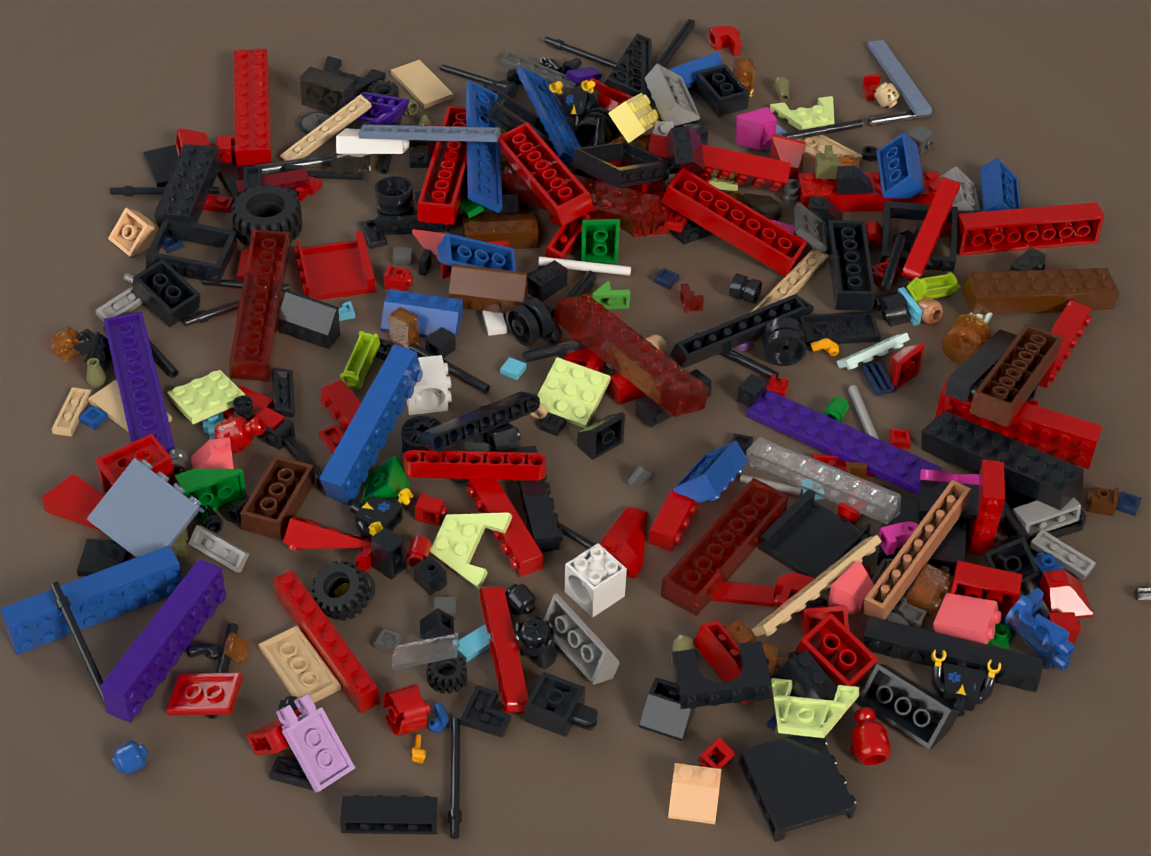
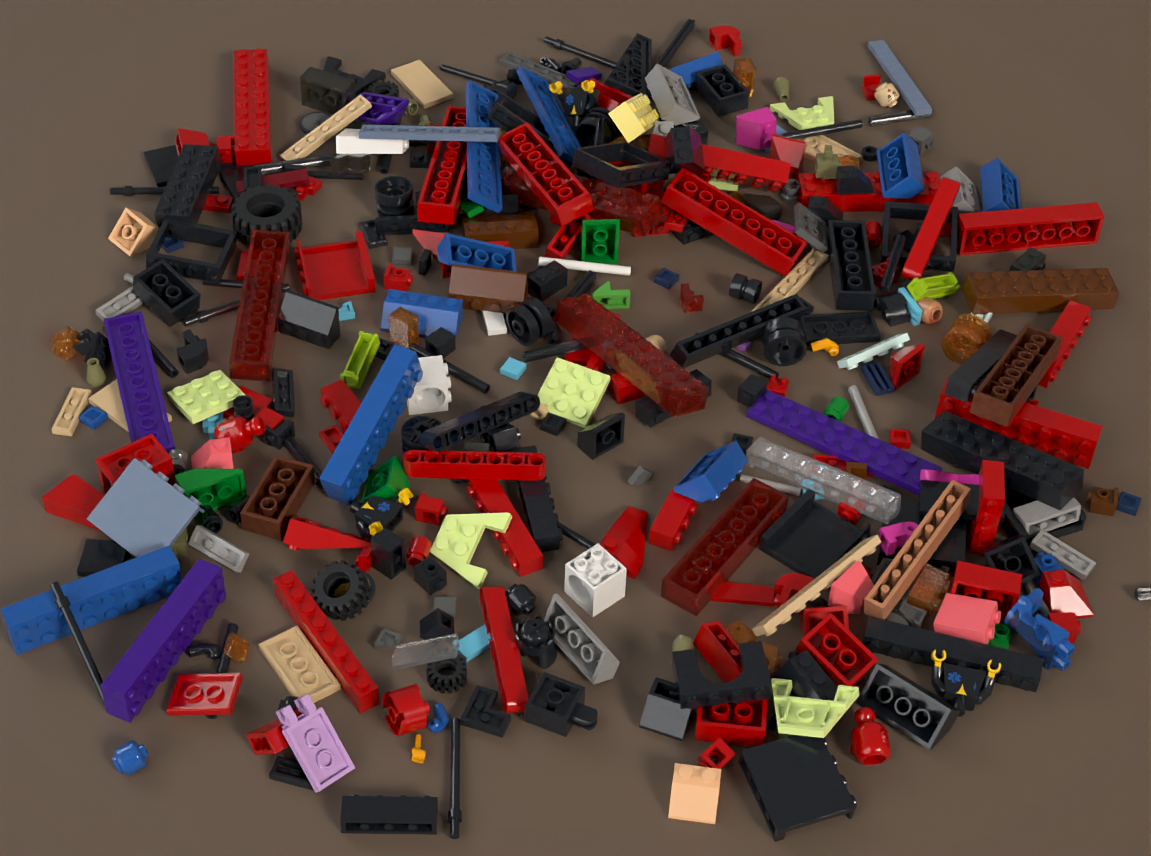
none -> black brick [177,329,209,374]
none -> red brick [695,699,768,747]

